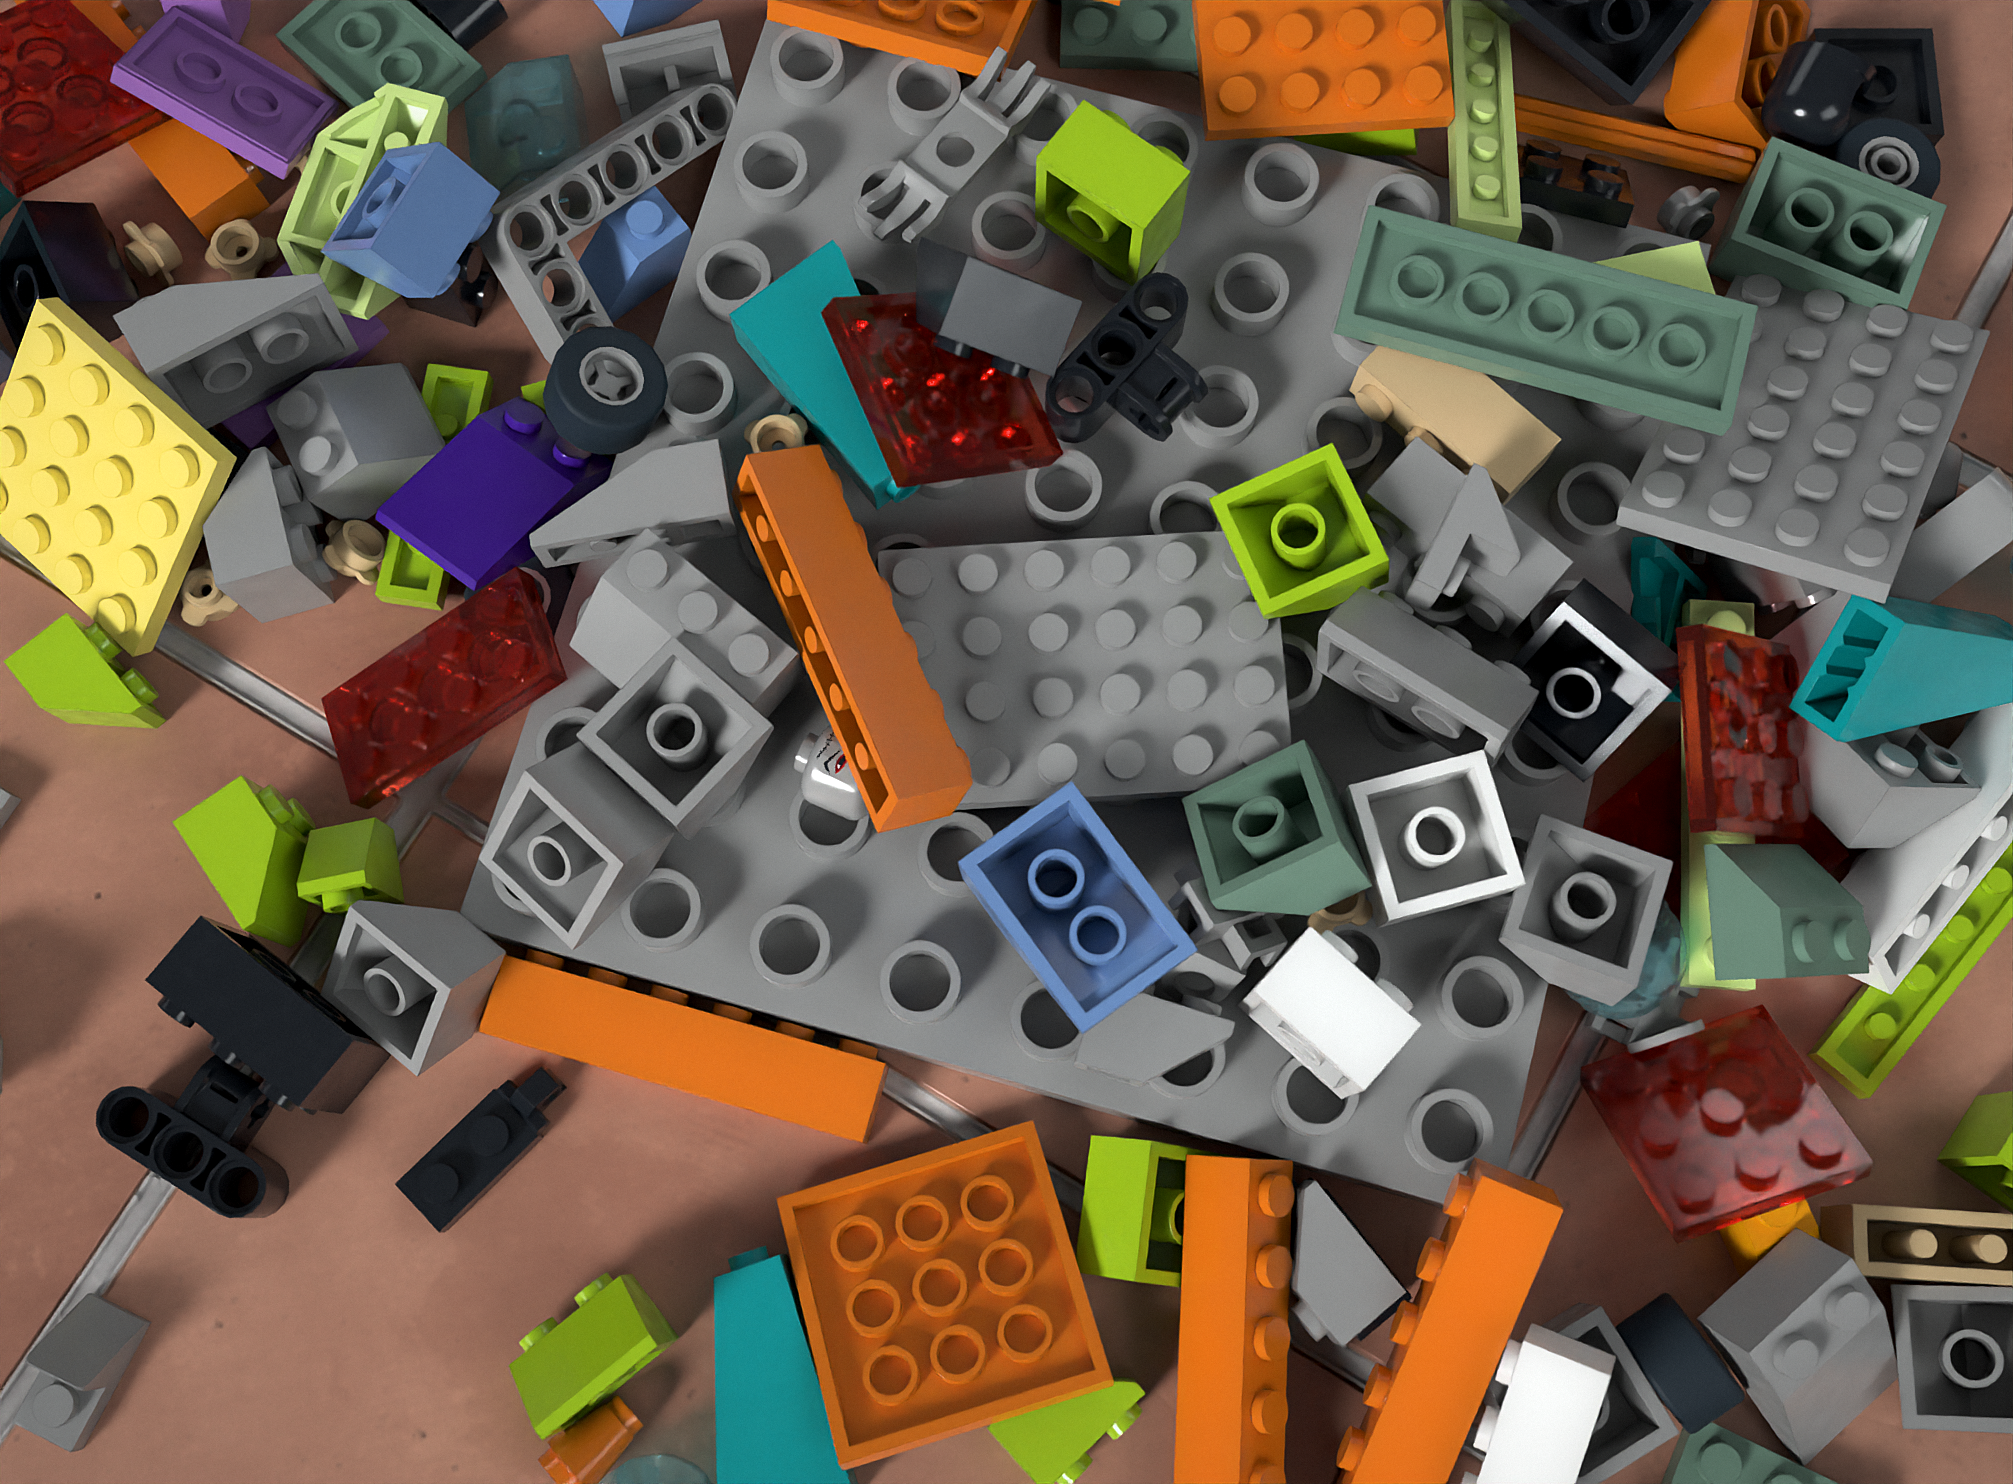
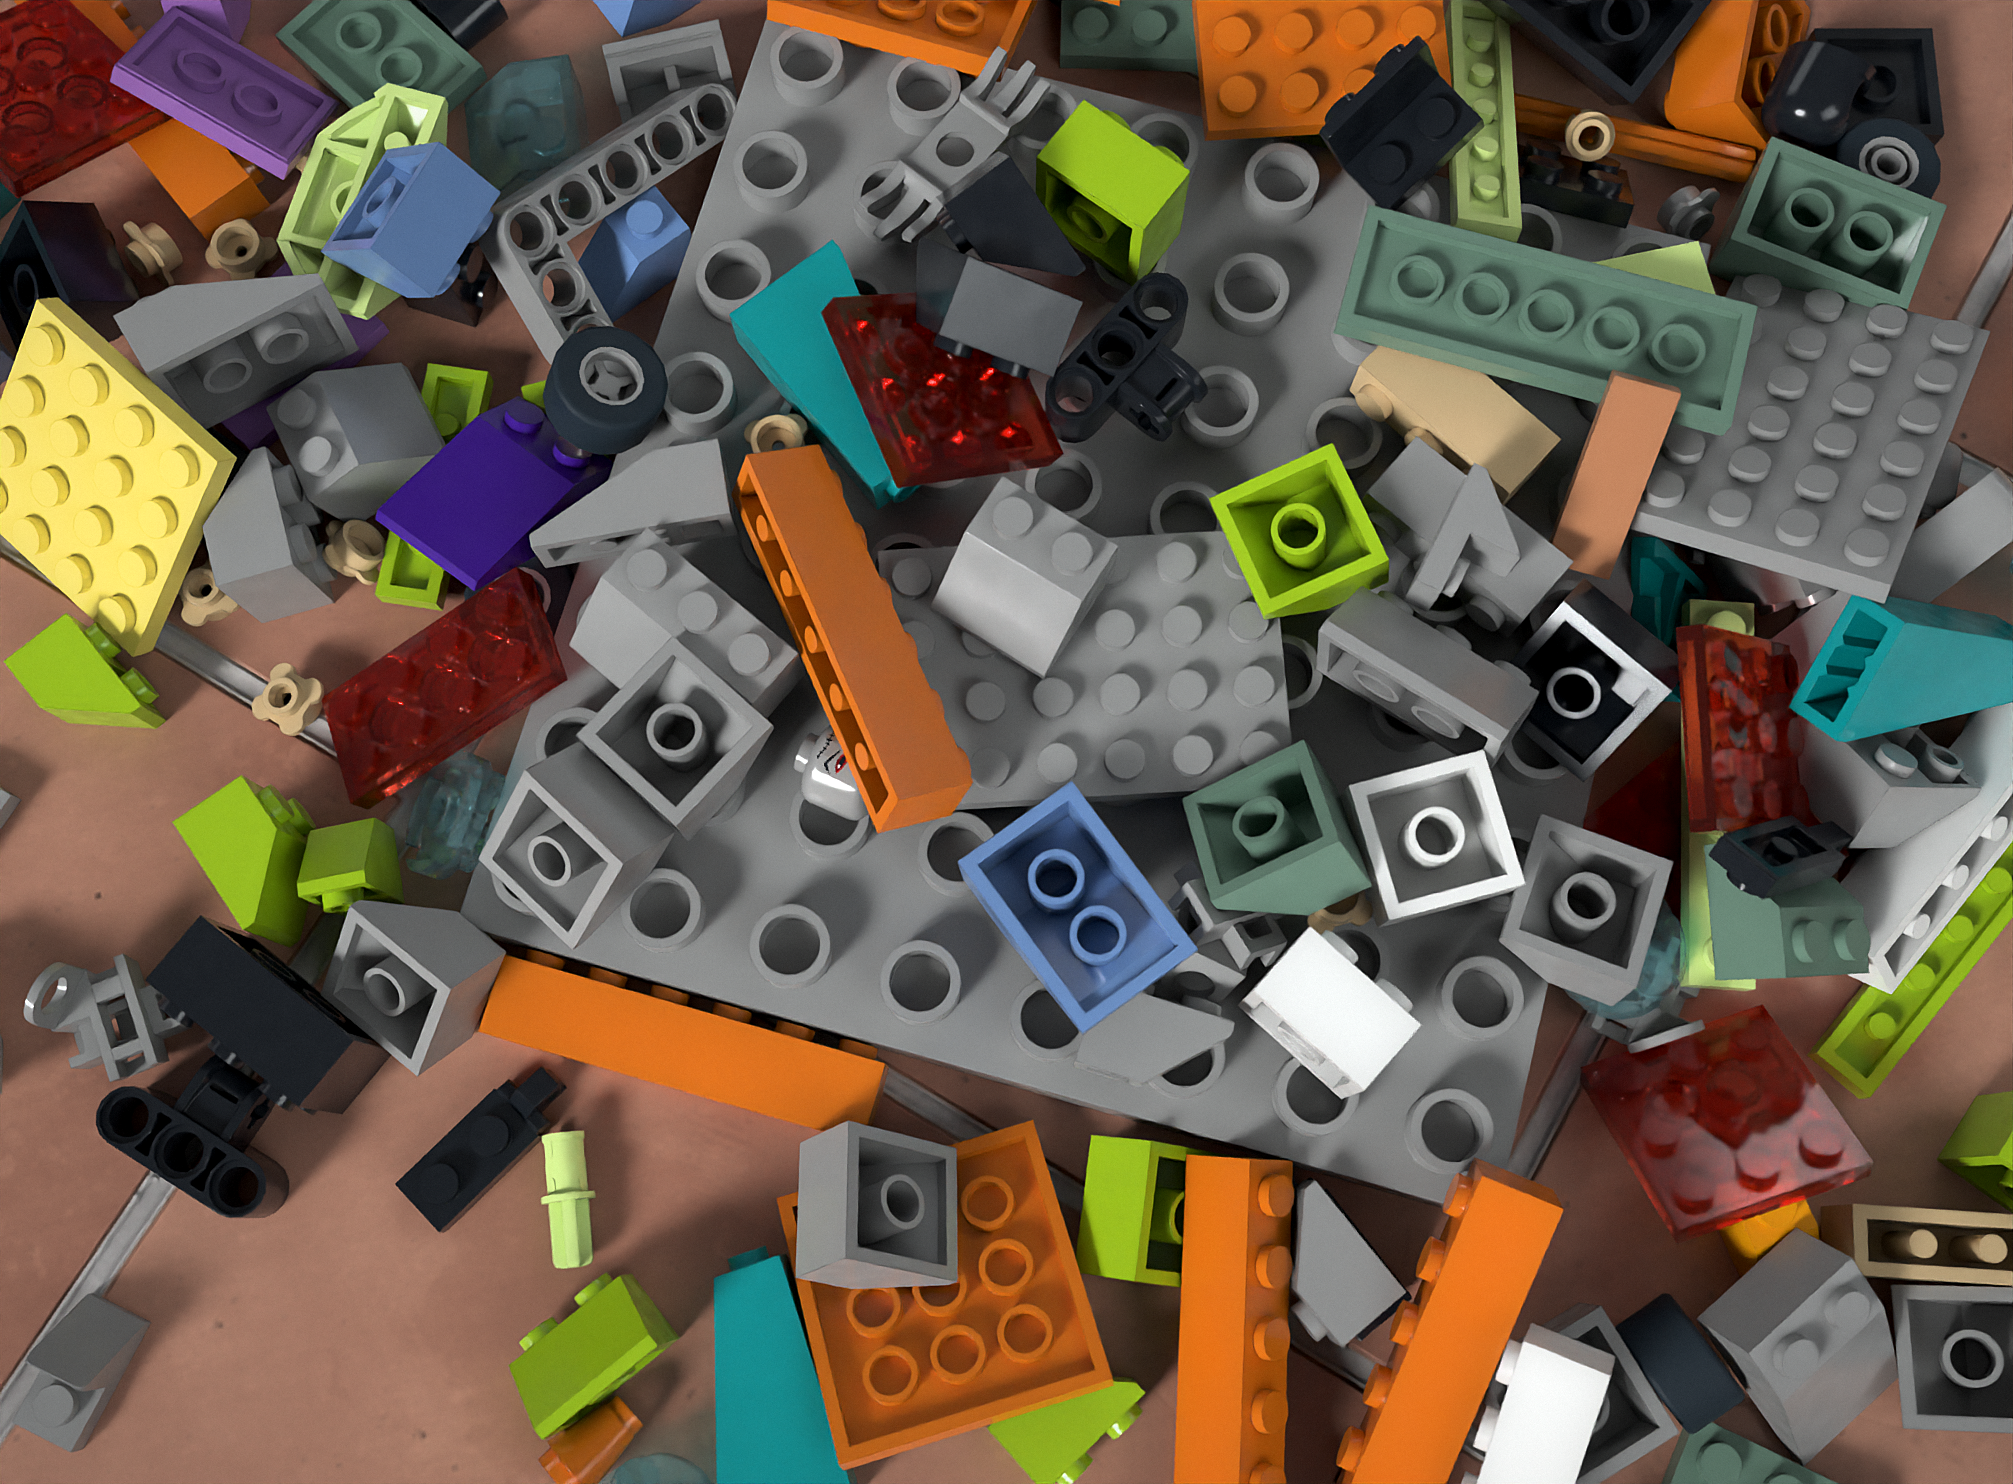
none -> light grey piece [23,954,192,1082]
none -> tan plate [252,663,325,736]
none -> clear light blue plate [405,749,506,880]
none -> yellowish green axle [541,1131,596,1269]
none -> light grey slope [796,1120,958,1289]
none -> light grey slope [931,476,1119,679]
none -> black slope [935,151,1087,276]
none -> black bracket [1319,35,1485,211]
none -> nougat tile [1549,369,1682,580]
none -> tan pin [1565,109,1615,162]
none -> black hinge [1708,815,1853,900]

